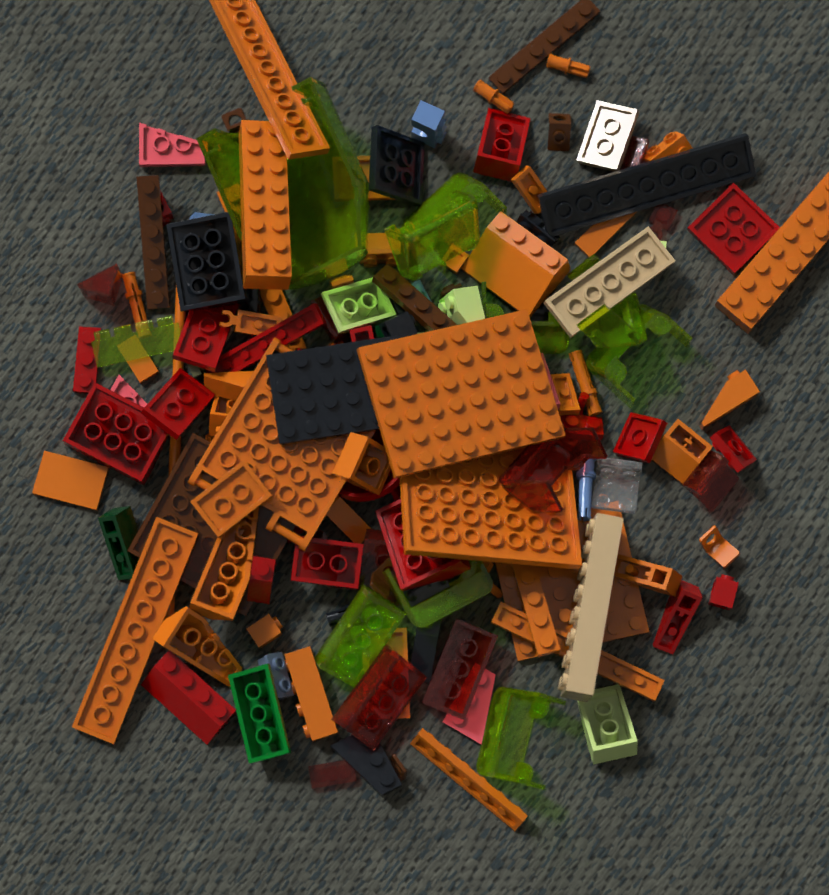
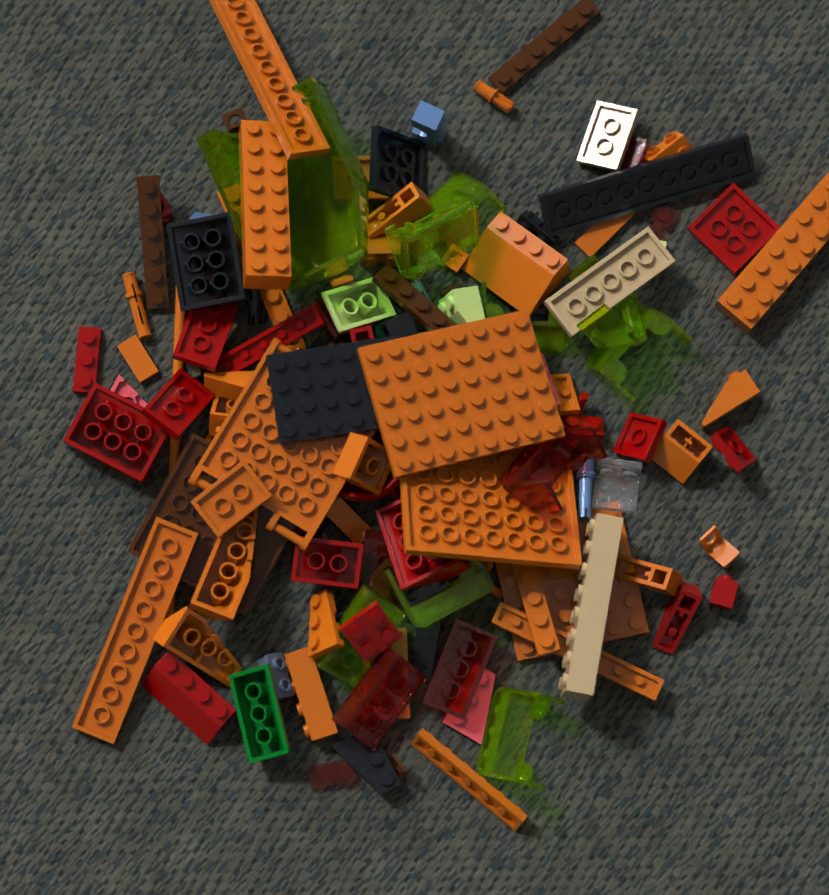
orange tile [32,451,109,511] -> none
clear red slope [77,264,123,306] -> none
clear neon green windscreen [91,315,181,368] -> none
dark green slope [98,506,138,580] -> none
coral wing [139,123,205,167] -> none
orange plate [219,310,282,336] -> none
red slope [247,556,276,604] -> none
orange brick [247,614,283,649] -> none
red slope [473,108,531,182] -> none
orange plate [511,166,548,214] -> none
orange axle [546,54,590,78] -> none
reddish brown bracket [547,113,571,151] -> none
orange pin [568,350,603,416] -> none
yellowish green slope [577,684,638,765] -> none
clear red bracket [682,450,739,511] -> none
none -> orange wing [308,588,344,659]
none -> red plate [339,601,403,663]
none -> orange slope [361,182,433,239]

